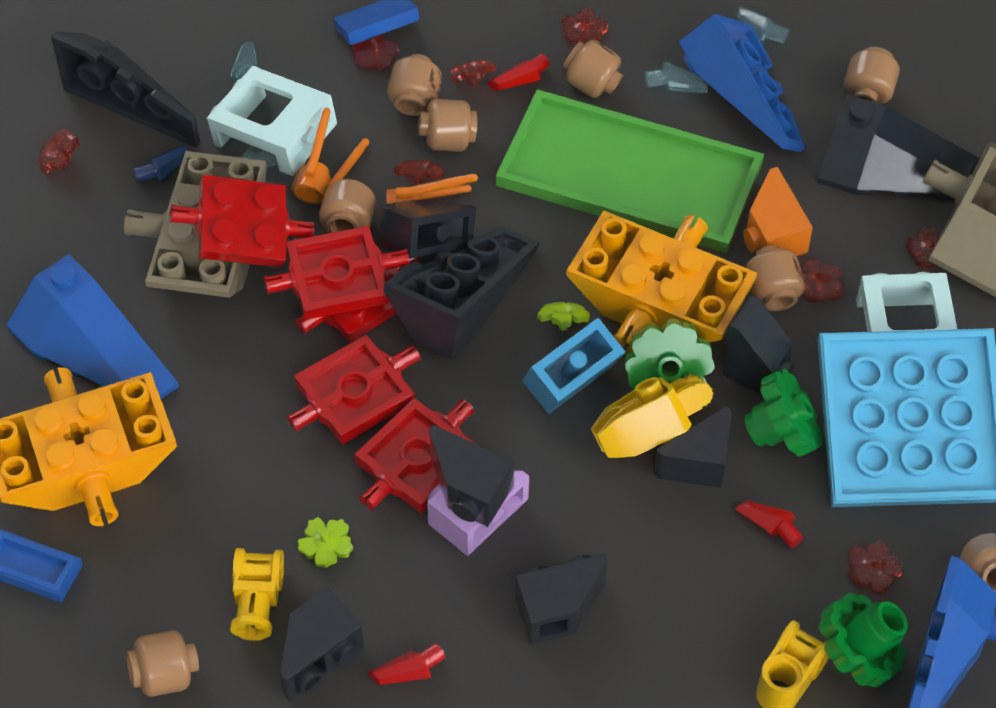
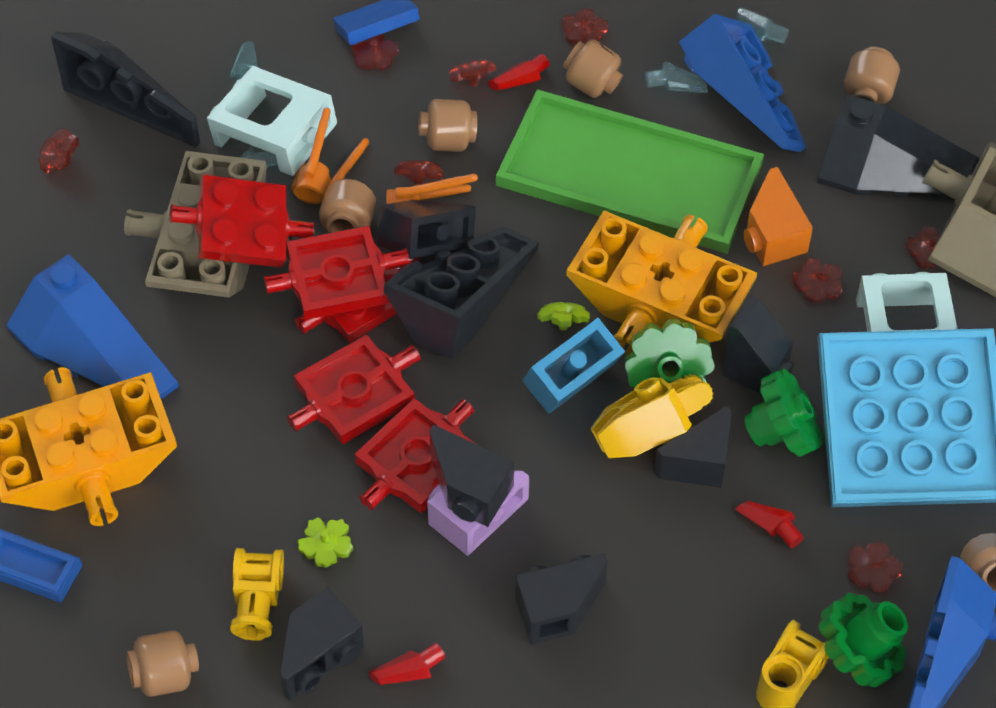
dark blue bar [133,144,188,183] -> none
medium nougat head [387,54,442,116] -> none
medium nougat head [746,245,805,311] -> none

